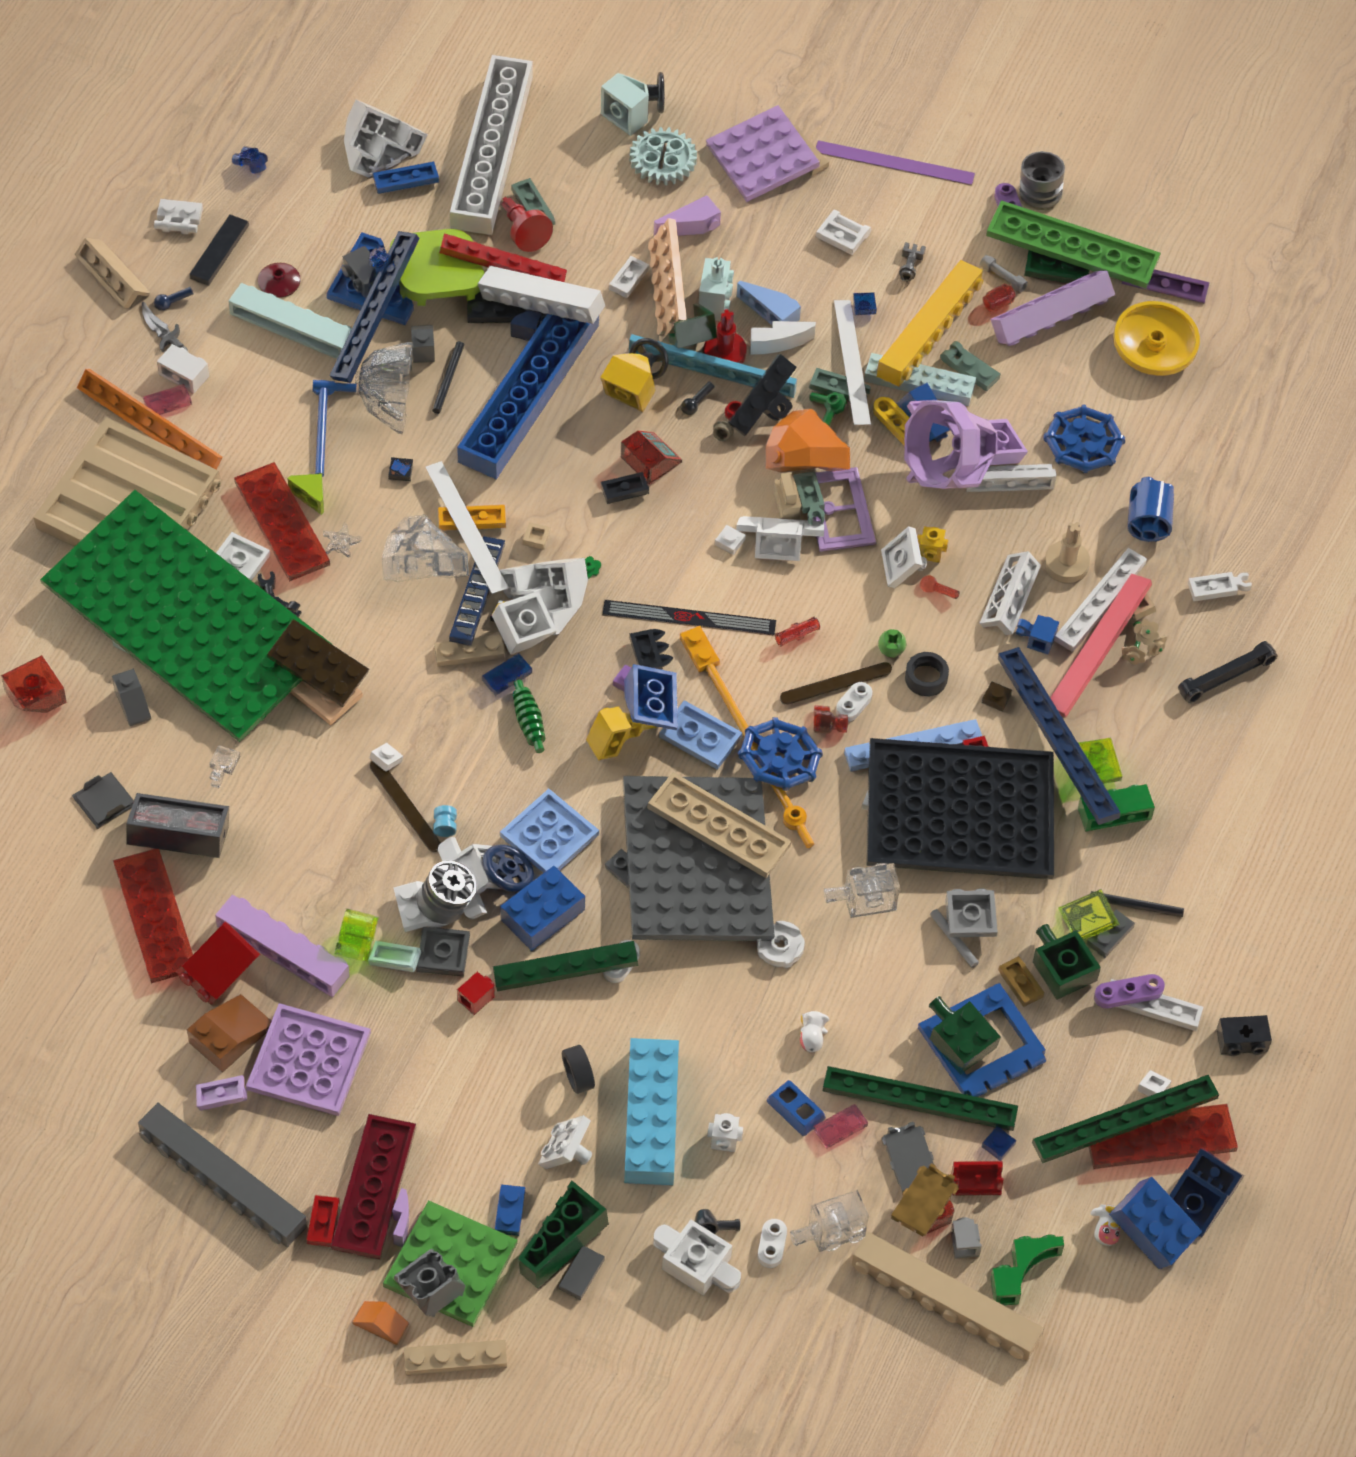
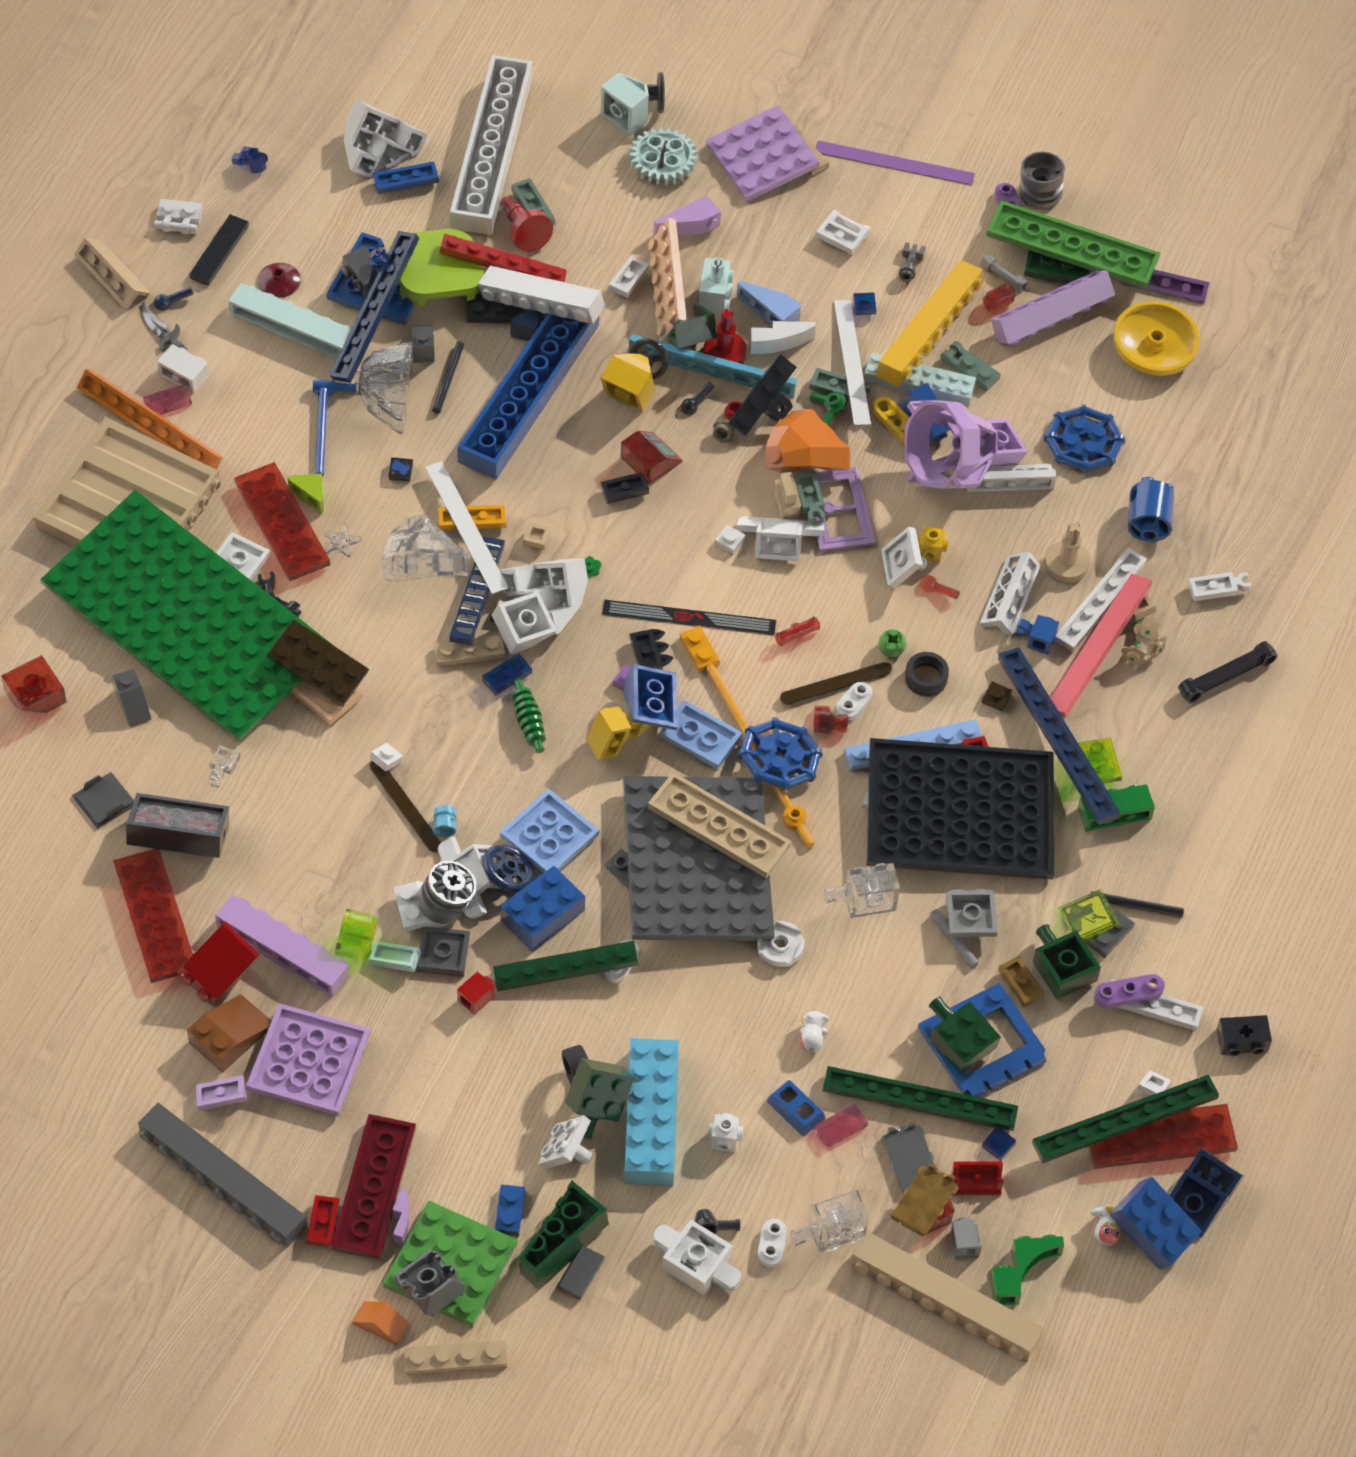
none -> dark green brick [565,1058,635,1139]

